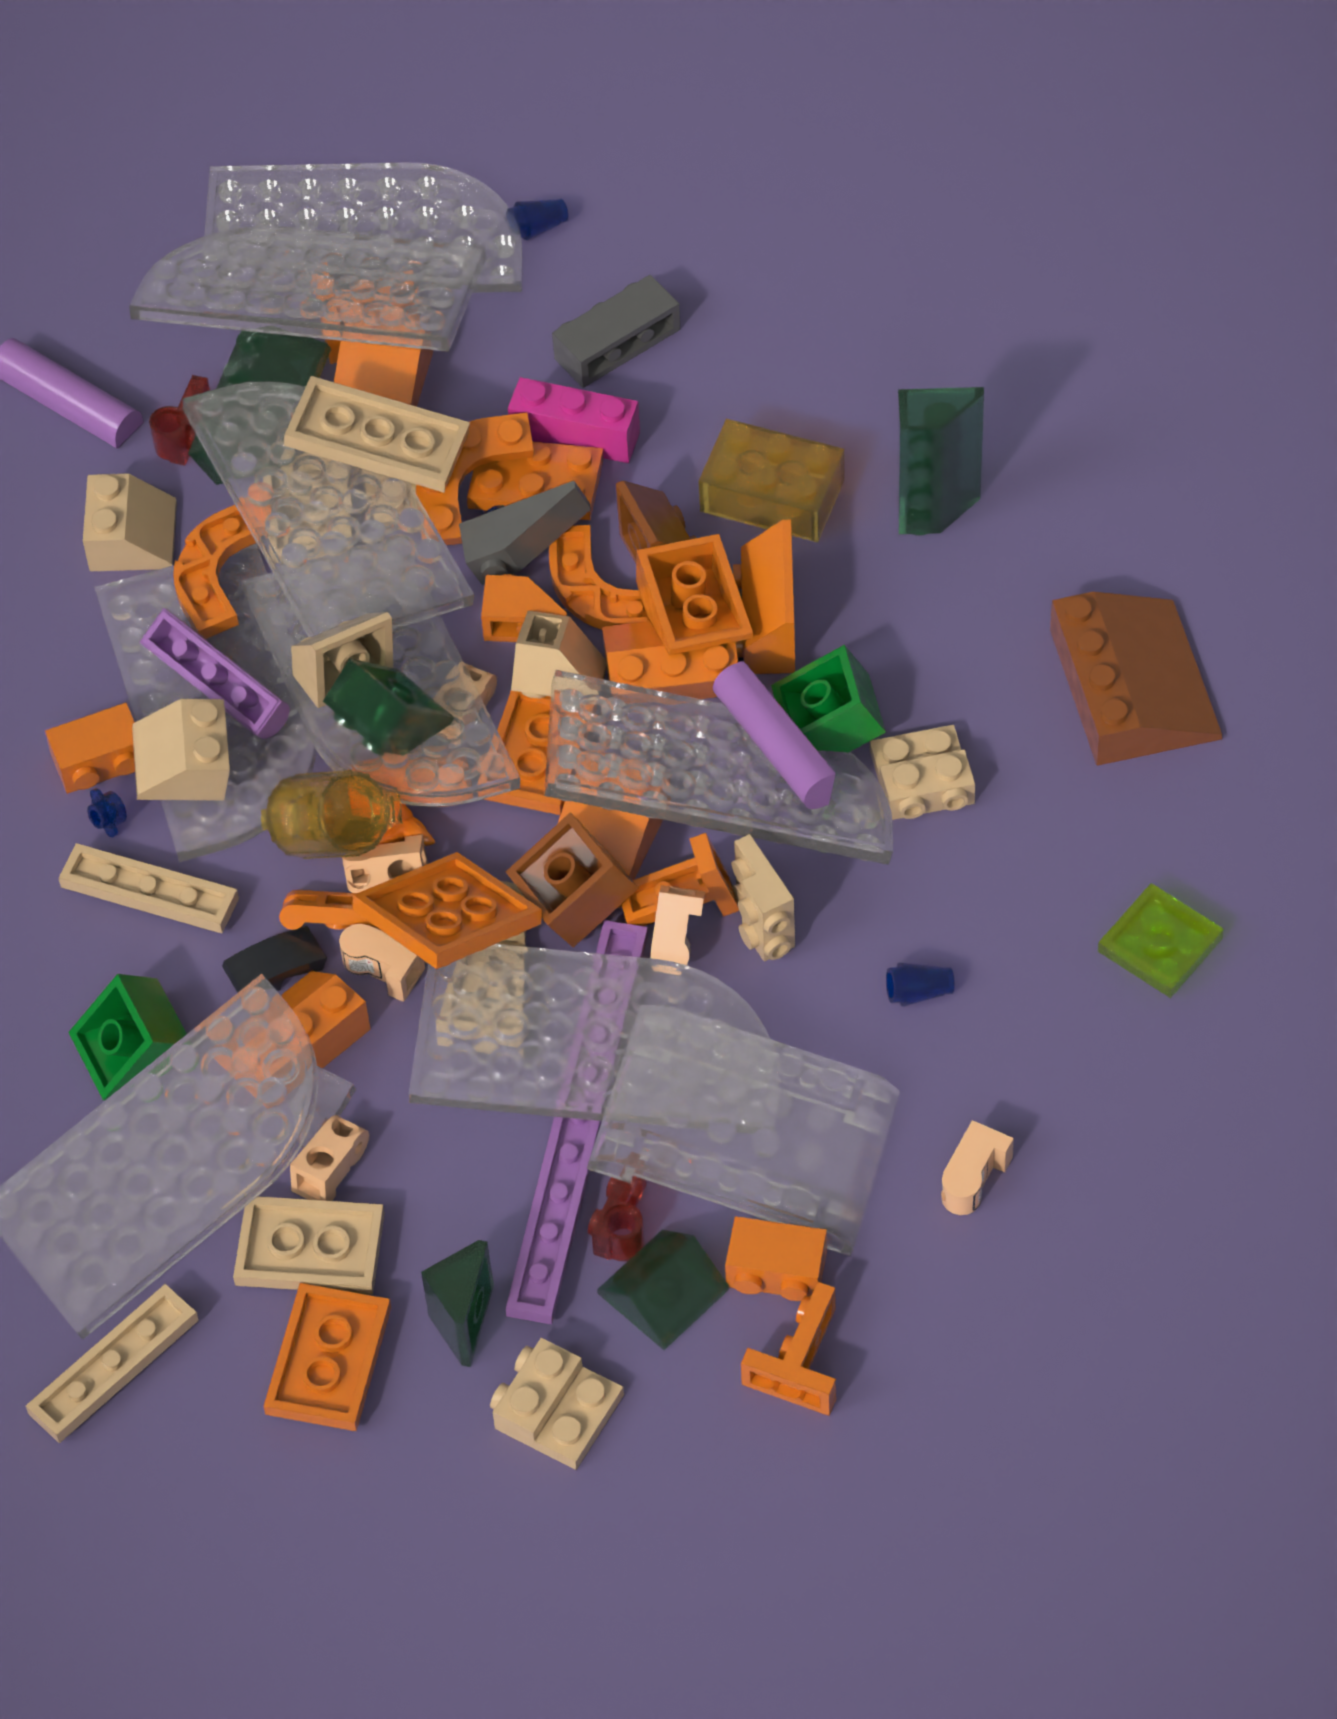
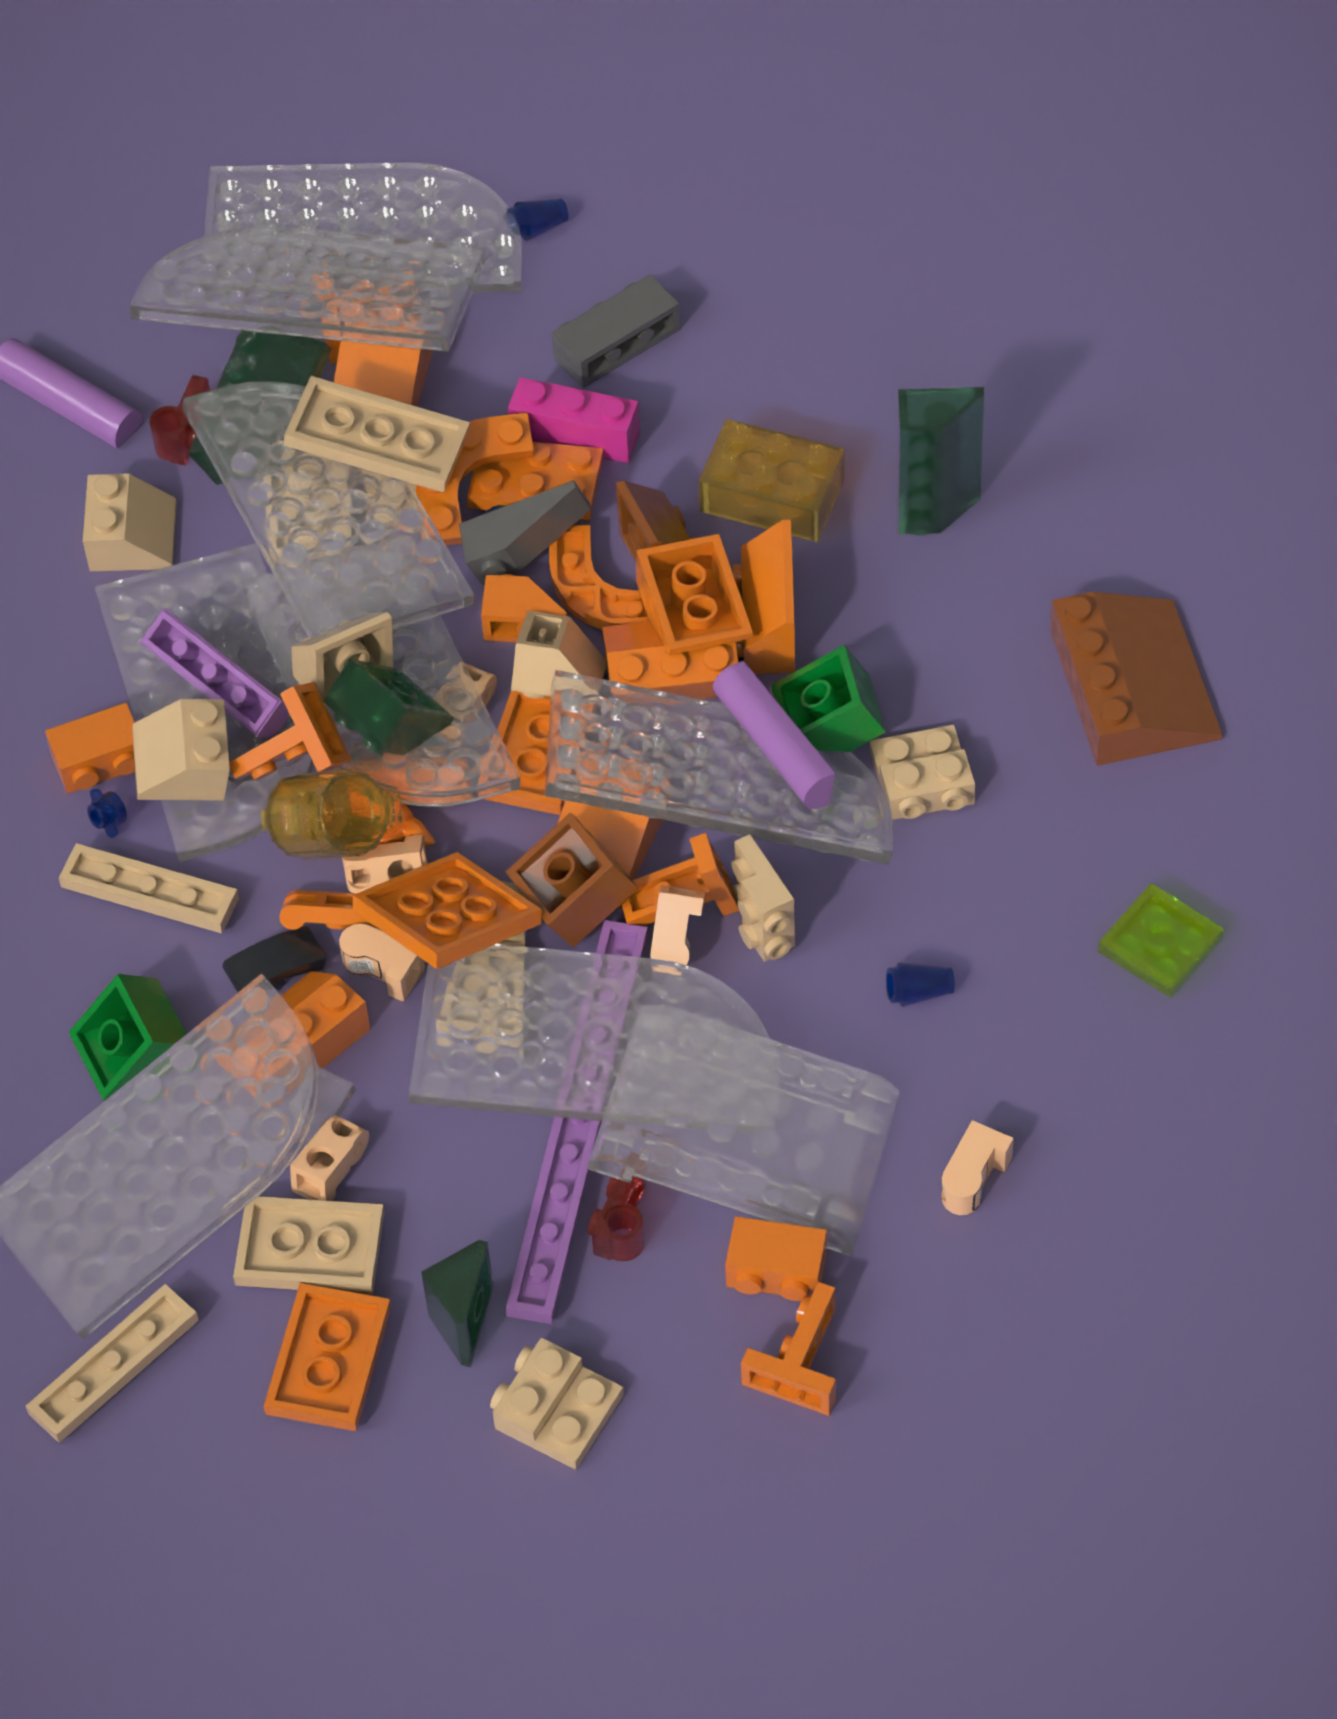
orange plate [173,494,280,639] -> none
clear green slope [597,1229,729,1350] -> none
none -> orange bracket [229,682,352,781]

